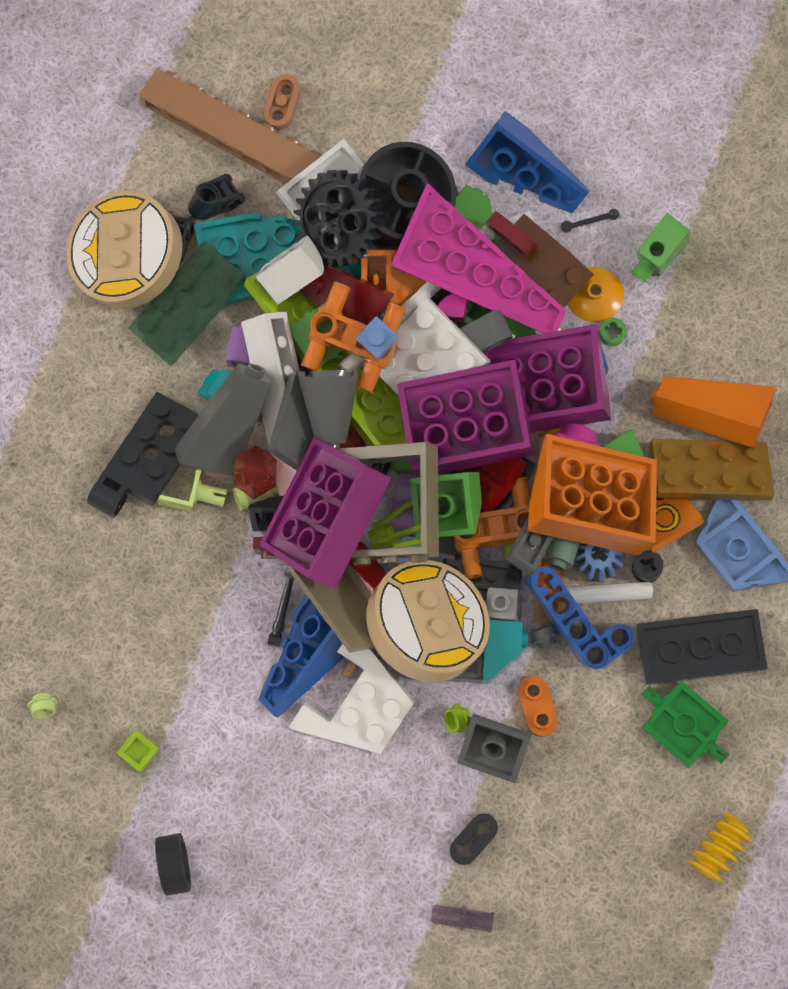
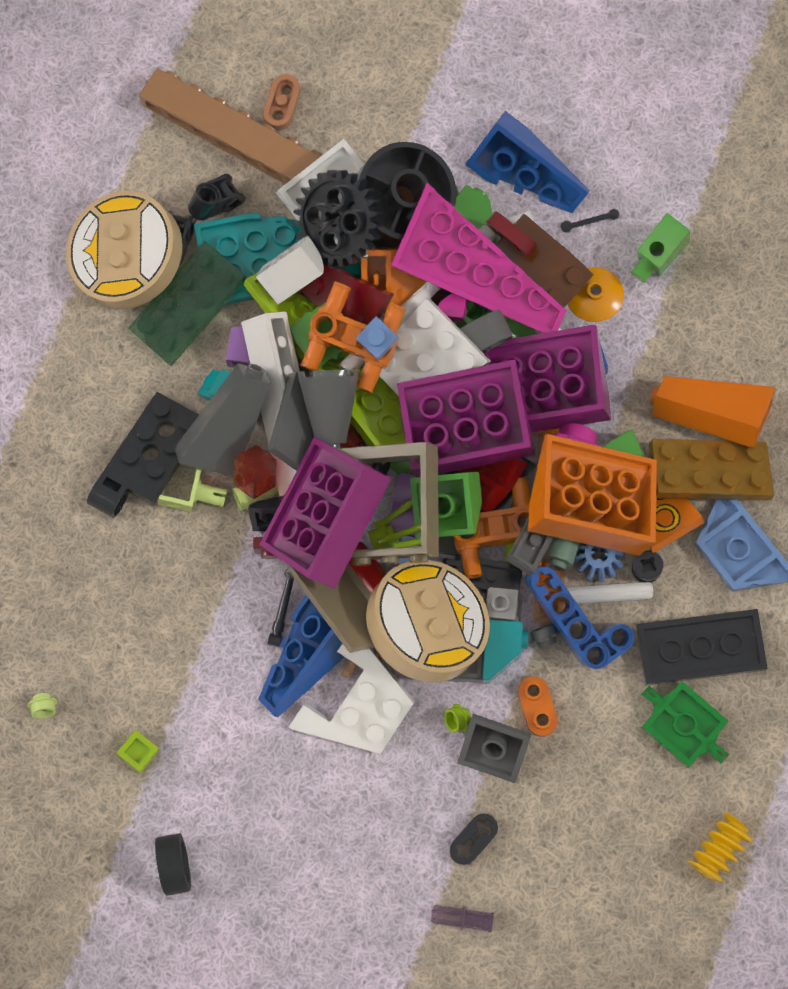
bright green bush [599,318,627,346] -> none

